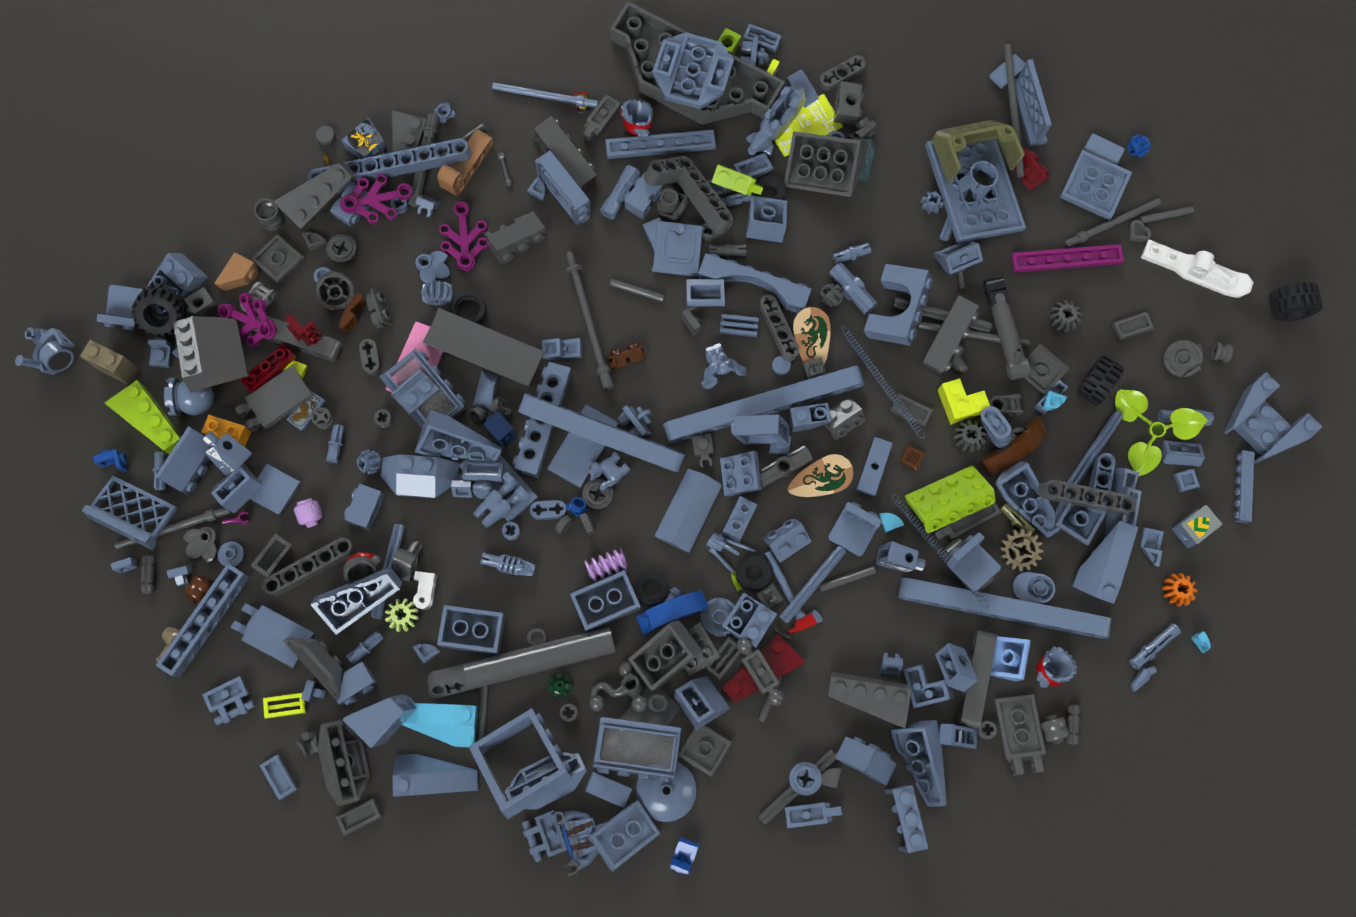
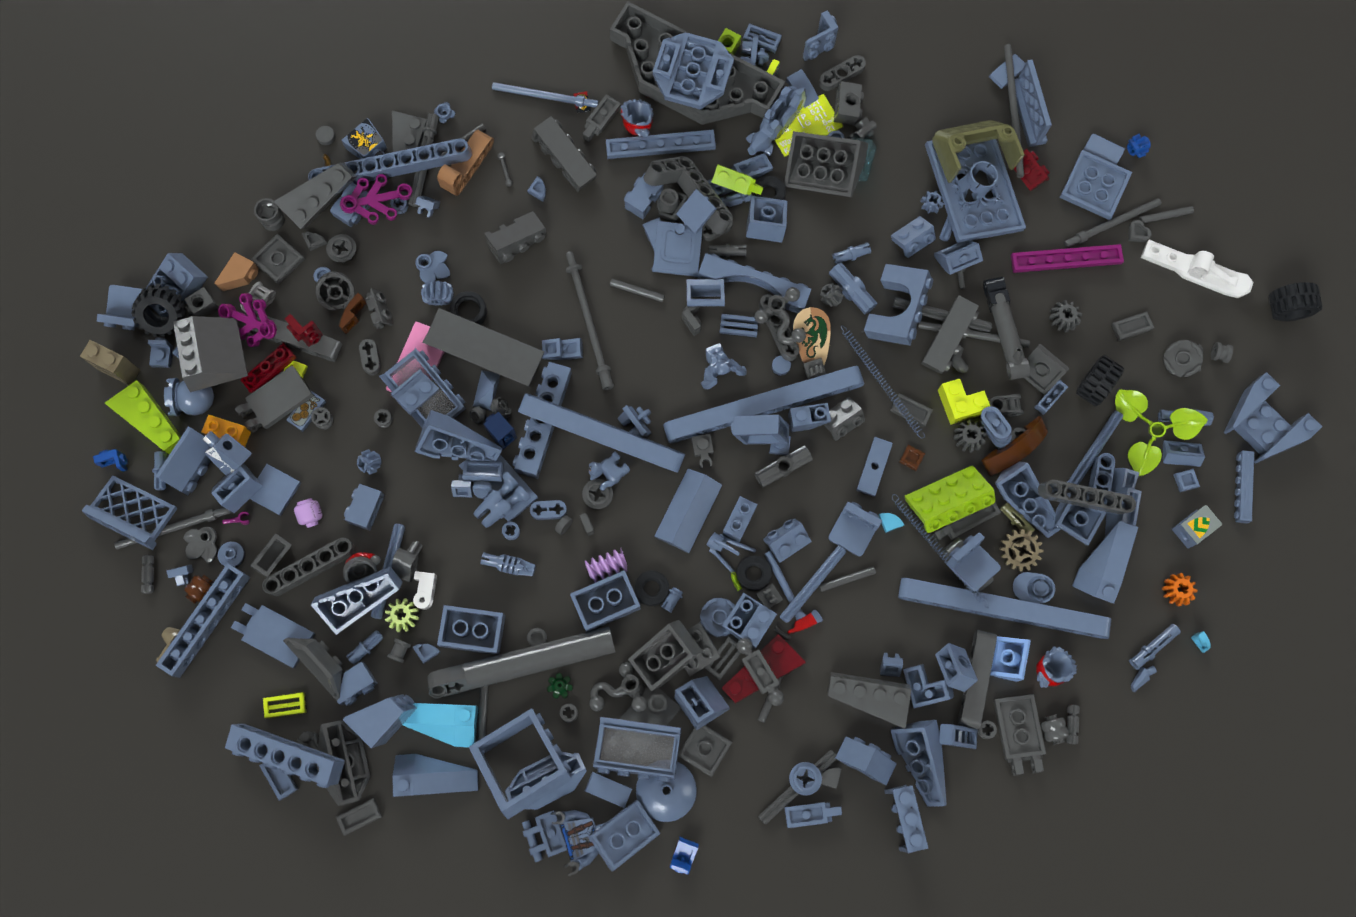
sand blue piece [15,327,75,375] -> none
sand blue tile [111,557,139,573] -> none
sand blue plate [202,676,255,726] -> none
sand blue tile [301,680,326,702] -> none
sand blue axle [326,424,345,463] -> none
sand blue wedge [381,455,460,498] -> none
magenta plant [439,201,488,271] -> none
sand blue door [535,151,591,225] -> none
sand blue tile [547,405,619,489] -> none
blue plate [566,497,588,517] -> none
sand blue axle [600,165,640,220] -> none
reddish brown hinge [606,342,647,369] -> none
blue arch [636,590,709,635] -> none
sand blue plate [720,451,762,497] -> none
shield [788,454,854,497] -> none
sand blue torso [875,541,925,572] -> none
medium azure tile [1042,390,1067,410] -> none
sand blue slope [1140,527,1164,567] -> none
none -> sand blue brick [225,723,345,788]
none -> dark grey bush [387,638,411,663]
none -> sand blue piece [676,189,717,234]
none -> dark grey piece [754,287,806,345]
none -> sand blue bracket [803,10,839,61]
none -> sand blue bracket [891,216,936,258]

